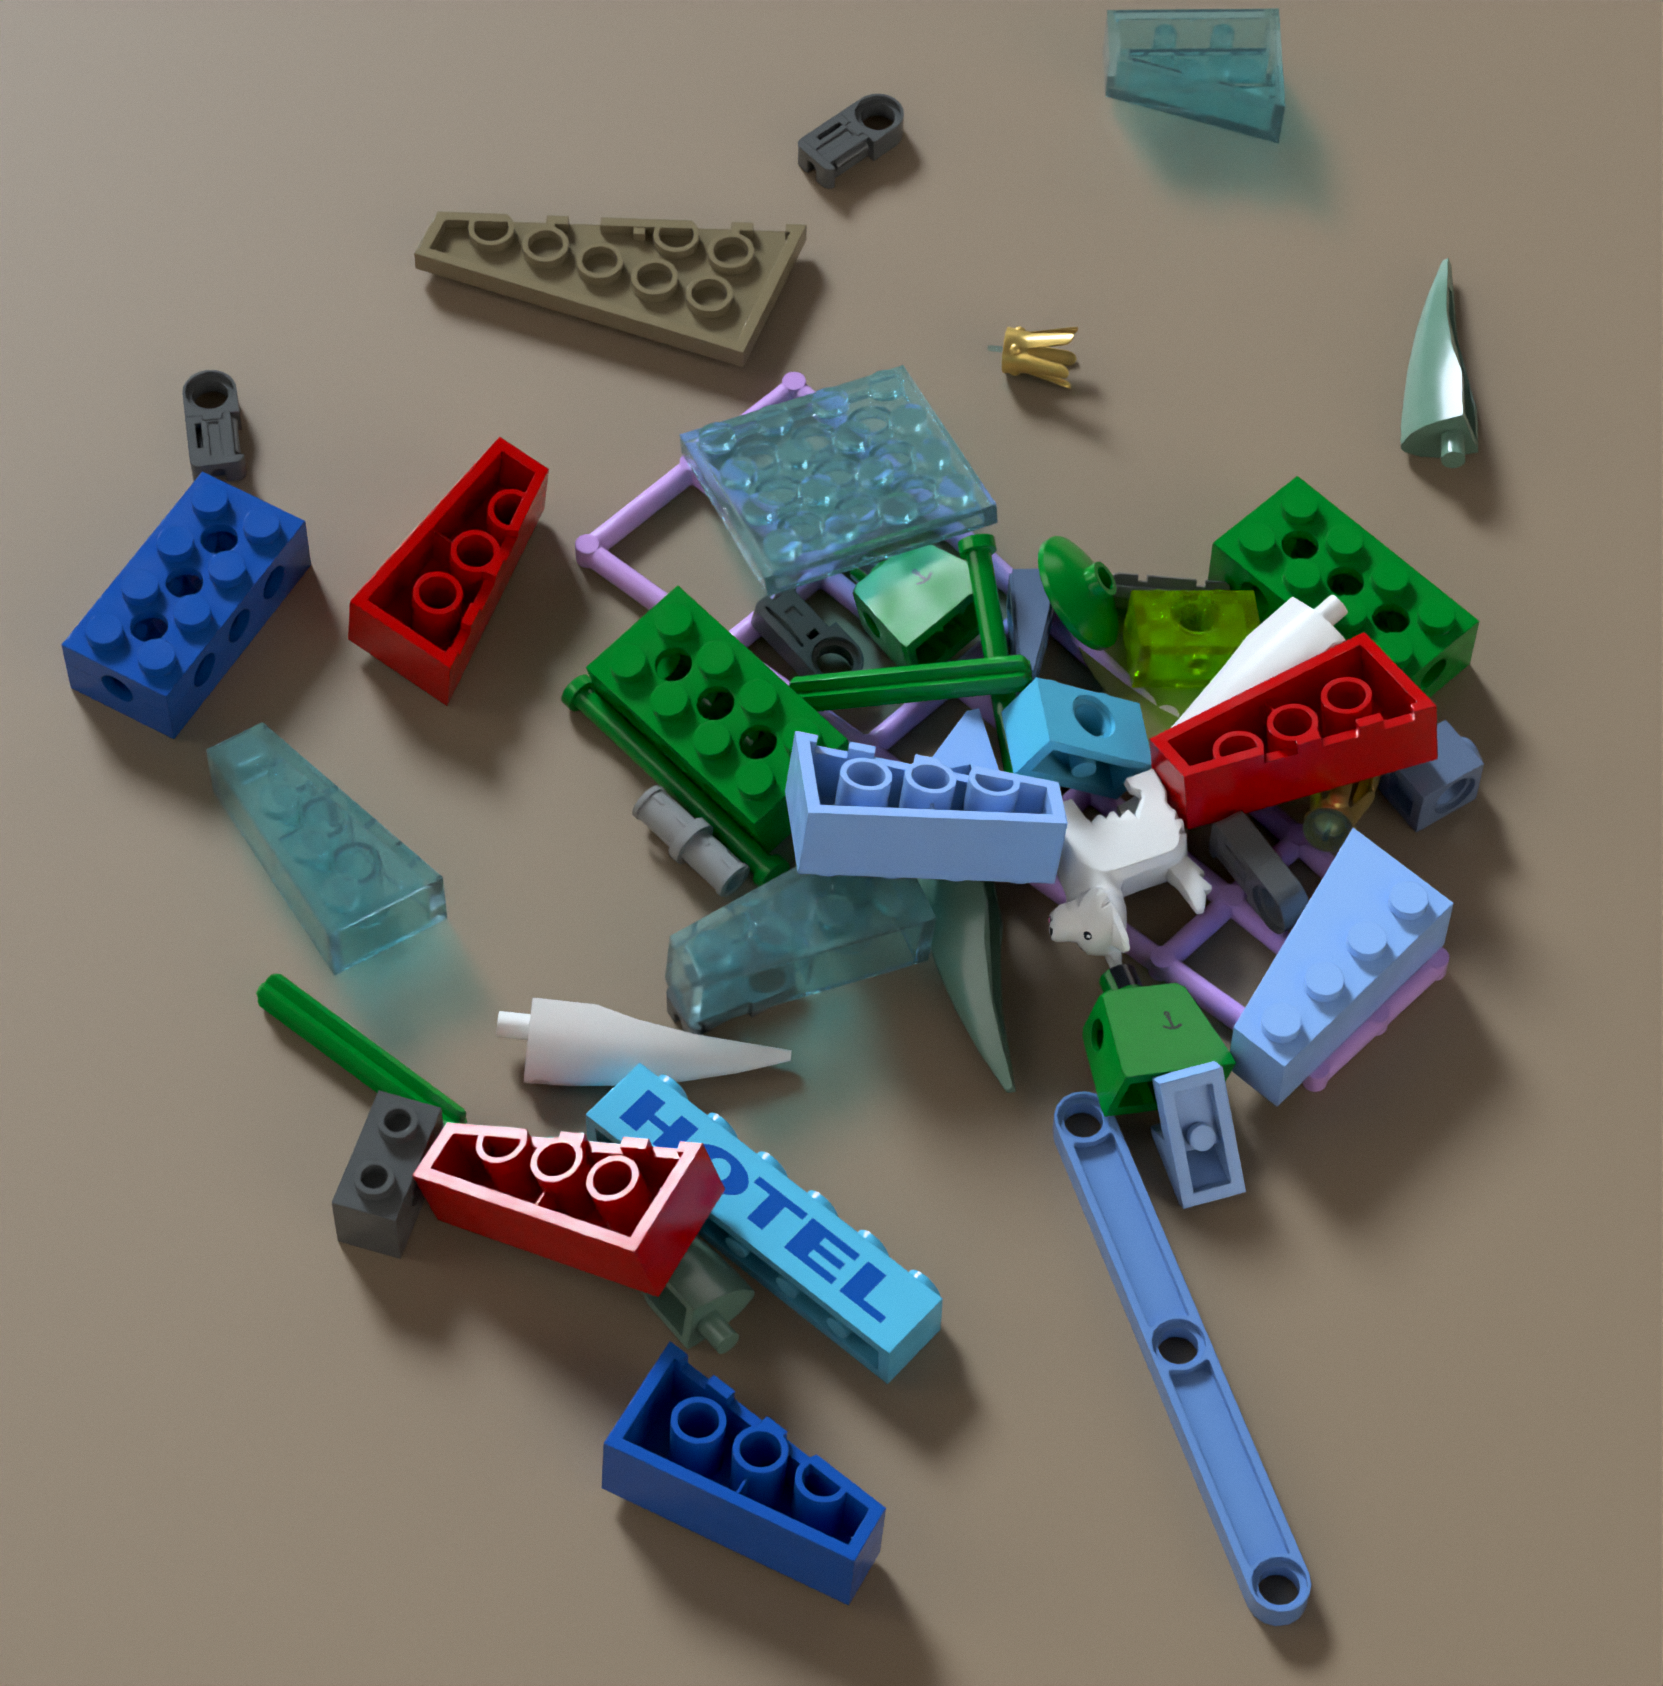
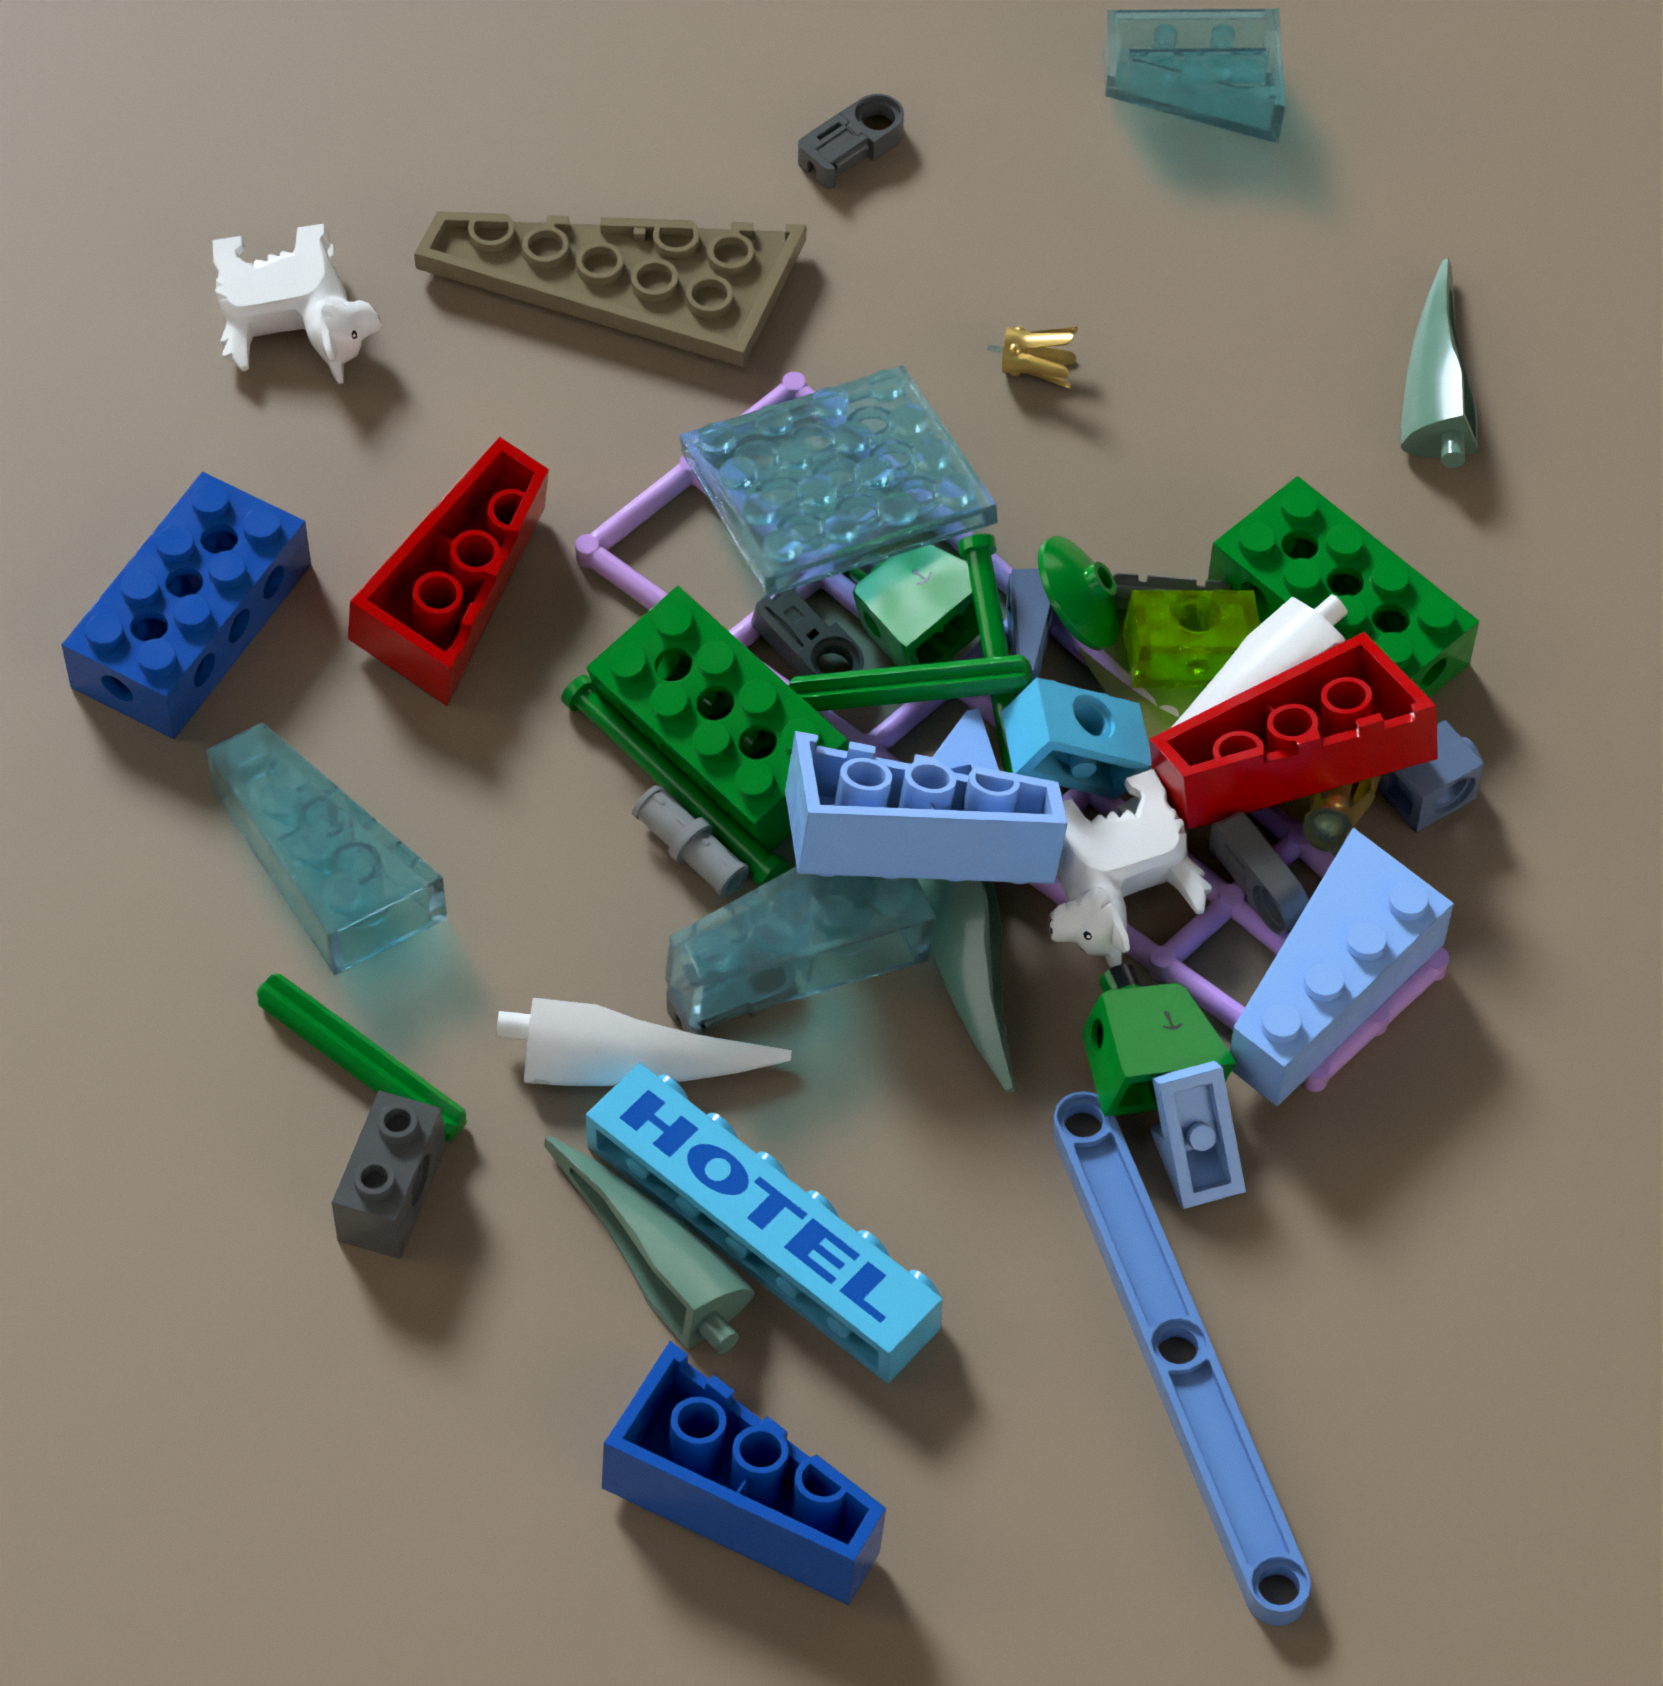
dark grey piece [182,370,247,481] -> none
red wedge [412,1122,725,1297] -> none
none -> white animal [212,223,382,384]

